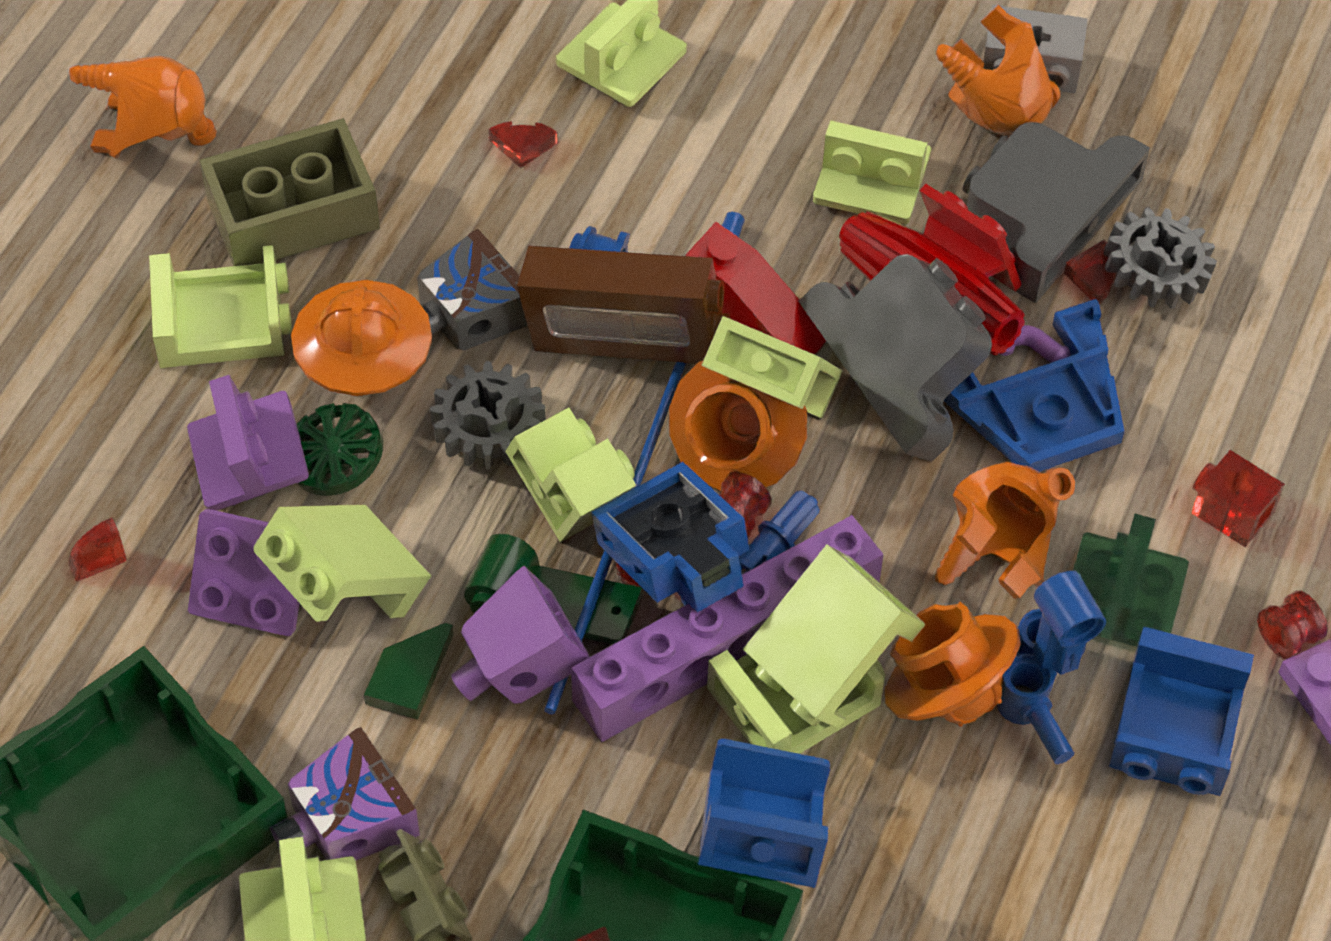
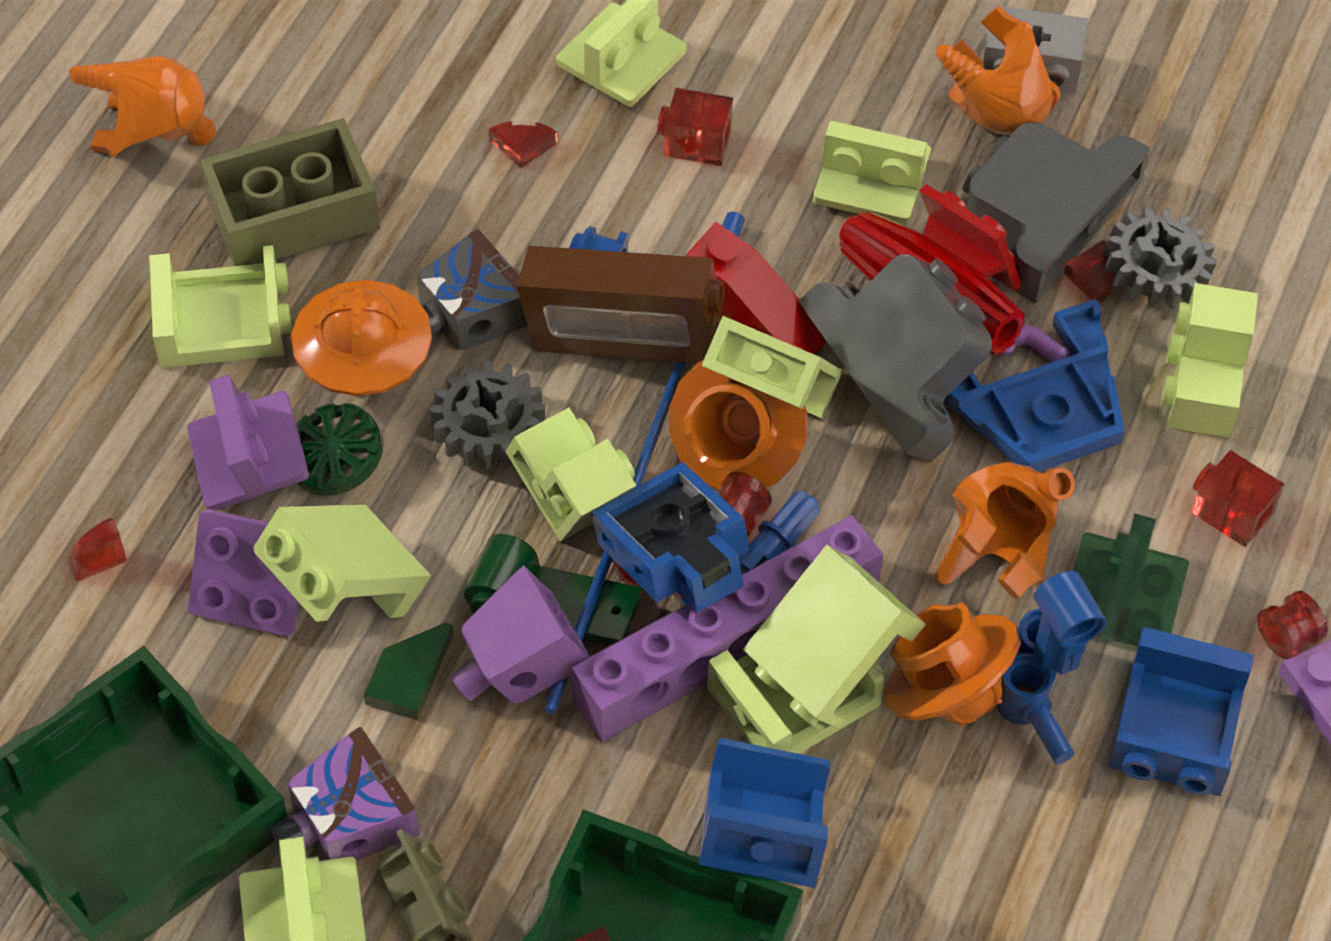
none -> clear red brick [657,88,733,166]
none -> yellowish green brick [1161,283,1258,438]

